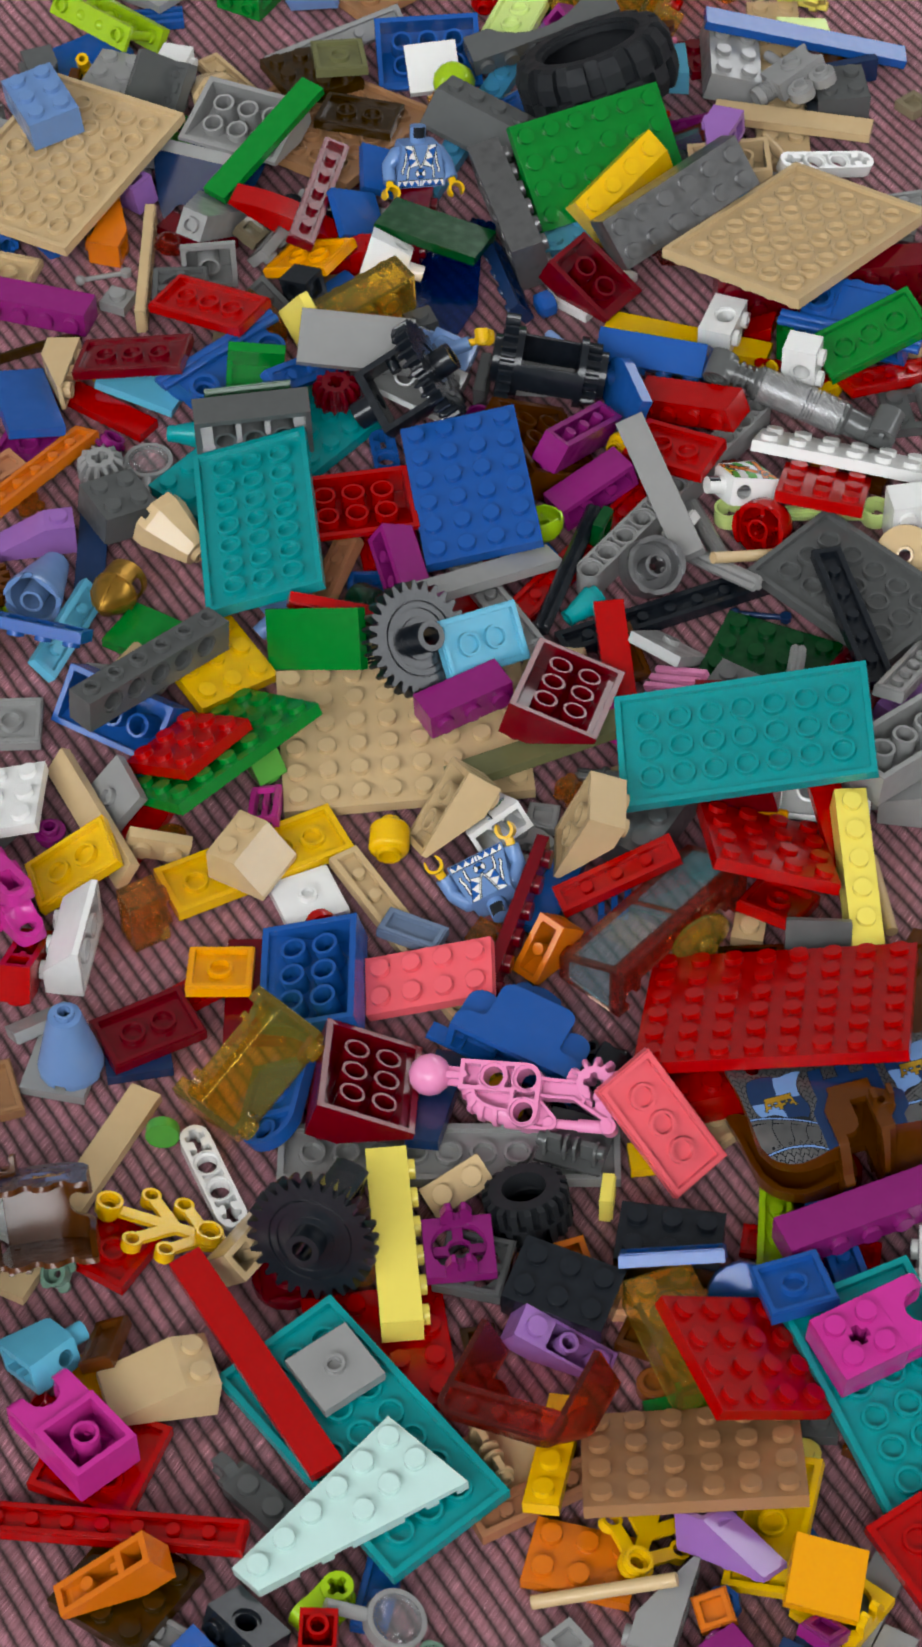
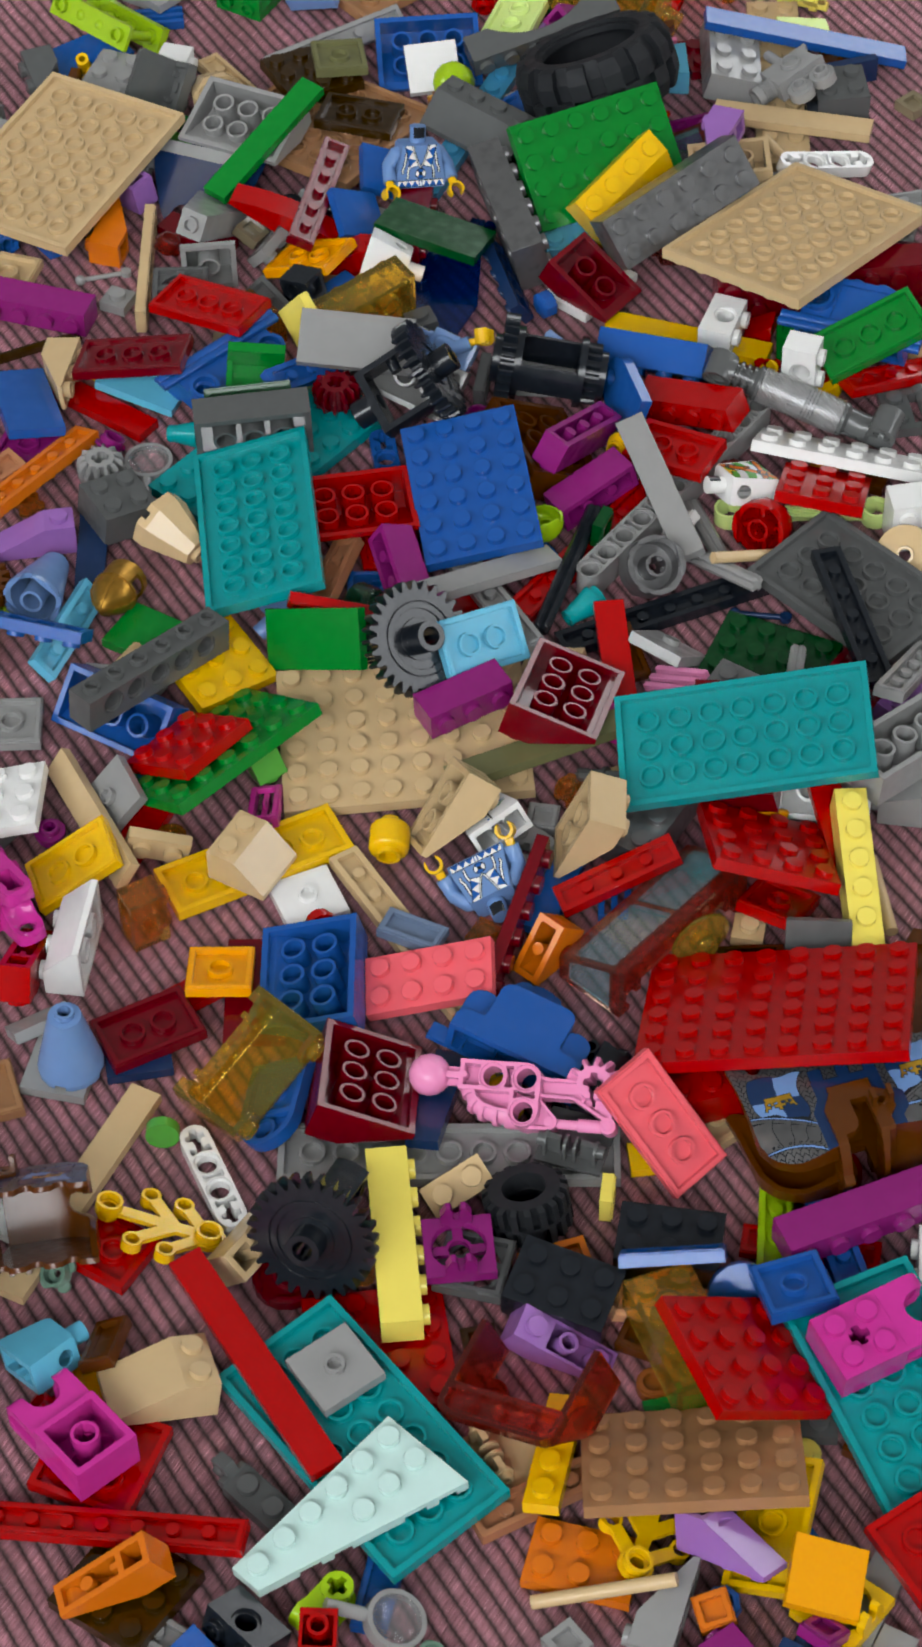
medium blue brick [1,62,85,151] -> none

